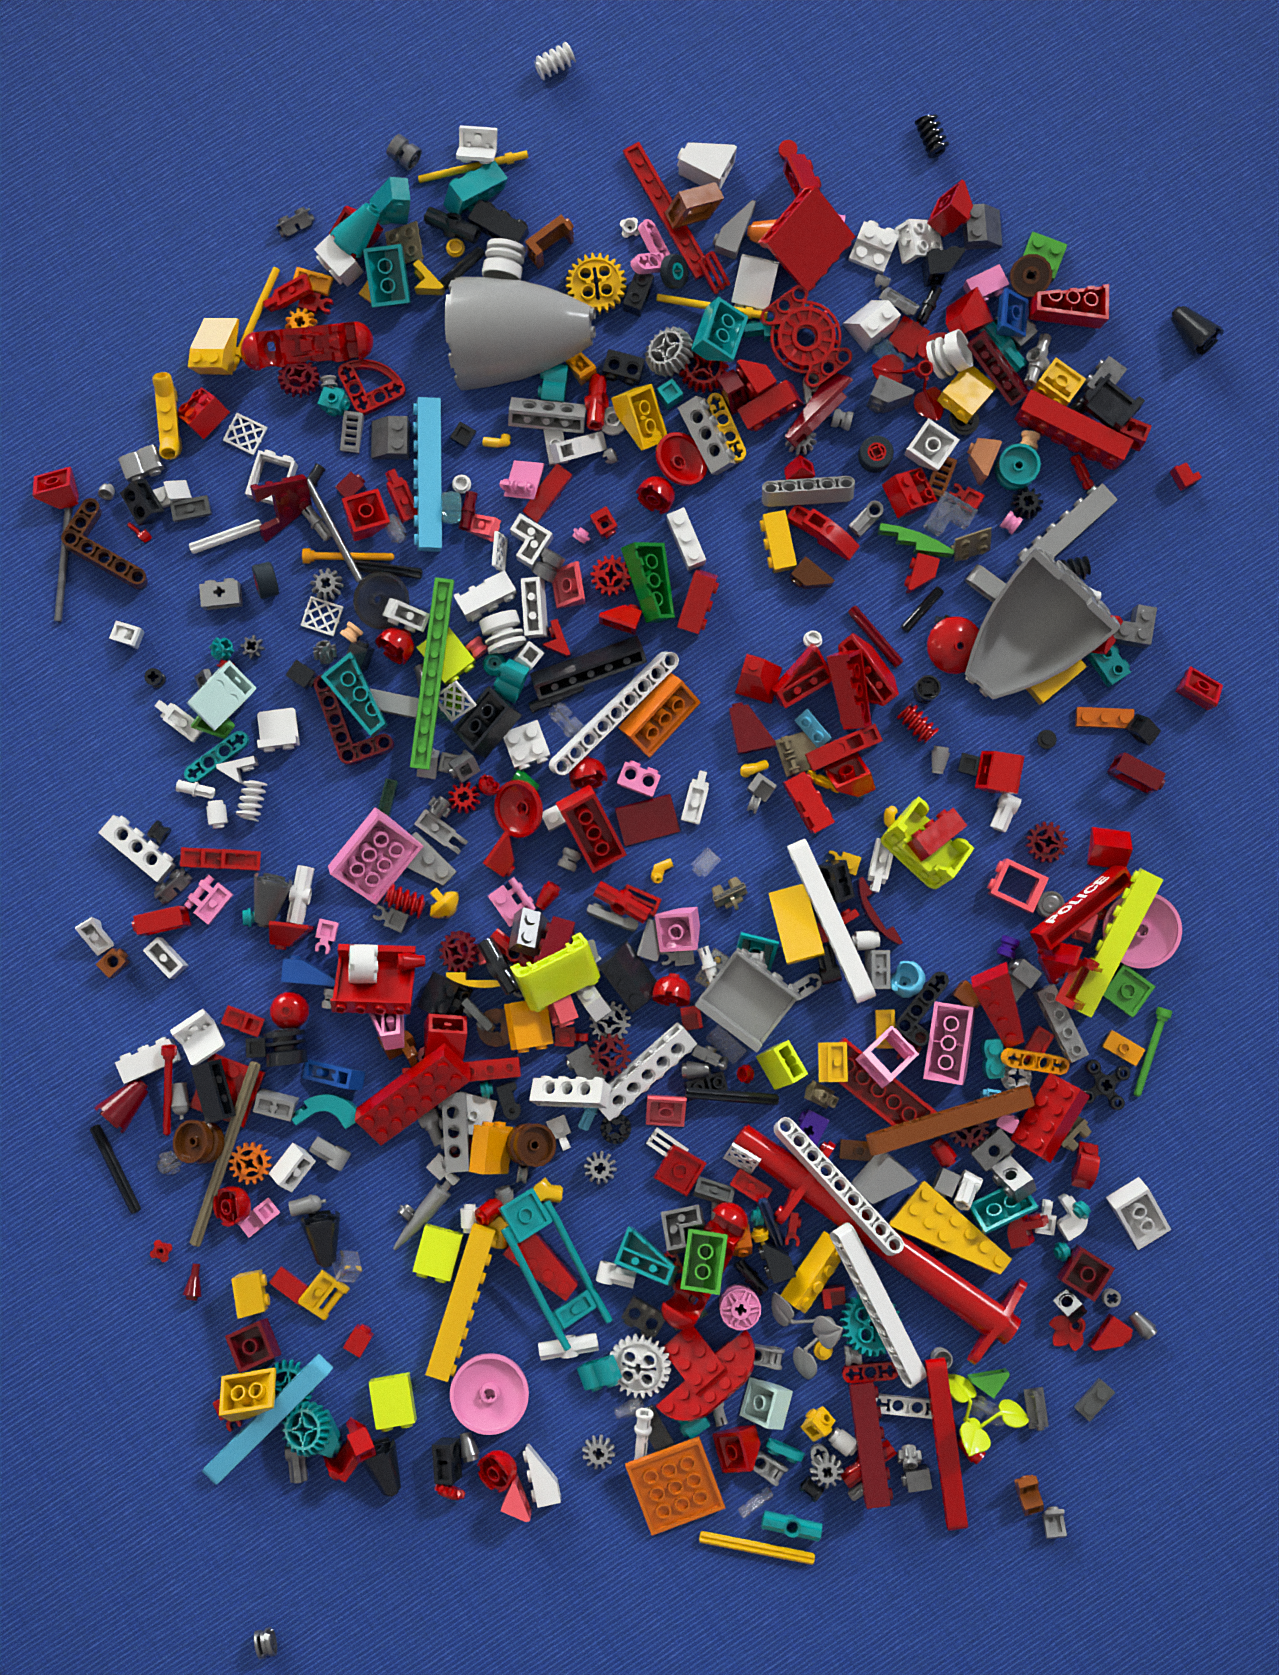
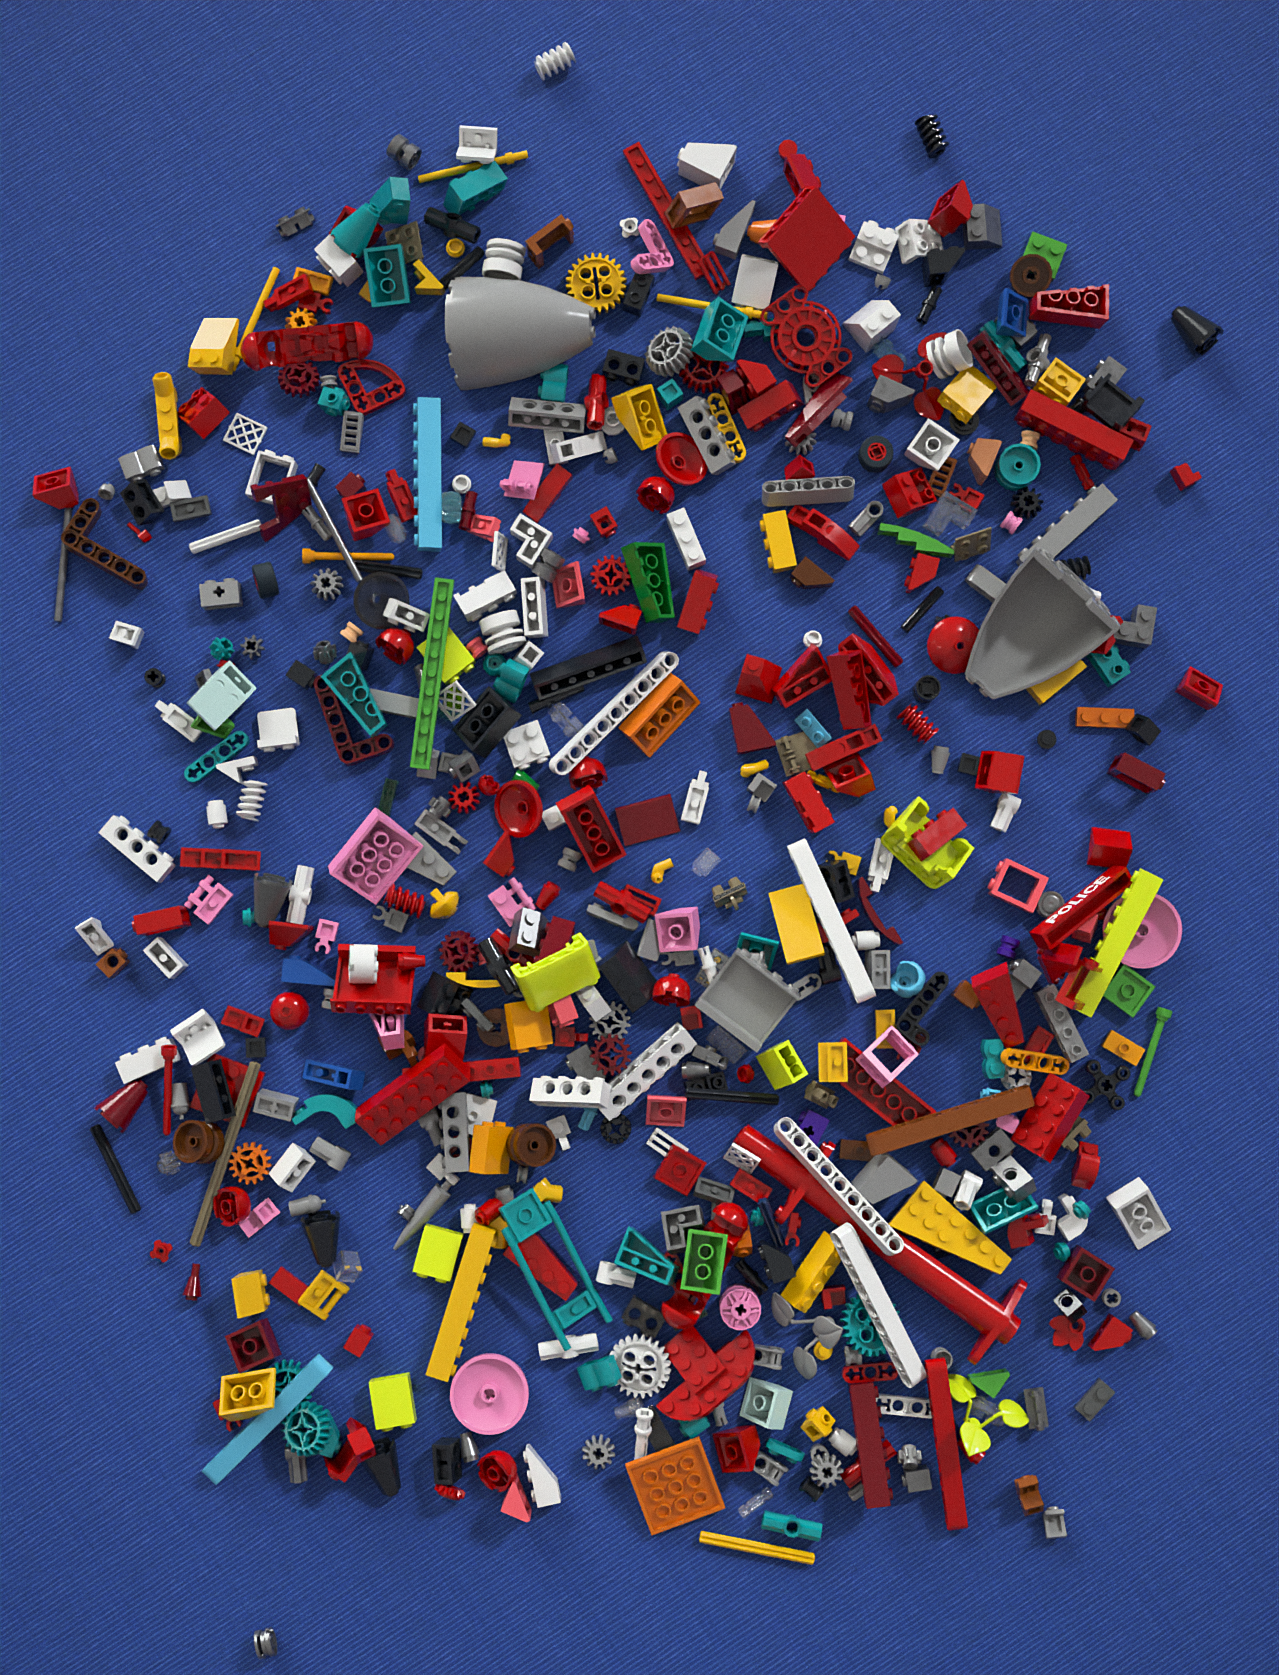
flat silver hinge [154,867,193,904] -> none
white axle [176,780,215,799] -> none
black wheel [263,1028,308,1067] -> none
white window [301,596,344,637] -> none
flat silver slope [371,416,410,459] -> none
black brick [468,199,529,244] -> none
black leg [496,1081,521,1120] -> none
red slope [542,619,571,658] -> none
light orange slope [565,352,597,386] -> none
light grey gear [584,1151,617,1185] -> none
bright pink brick [617,760,661,798] -> none
black bush [660,254,689,289] -> none
yellow plate [750,1226,769,1243] -> none
light grey wing [879,287,920,315] -> none
red piece [887,315,931,360] -> none
bright pink windscreen [923,1002,975,1085] -> none
red slope [946,287,994,339] -> none
bright pink brick [963,264,1010,303] -> none
dark red gear [1025,821,1068,863] -> none

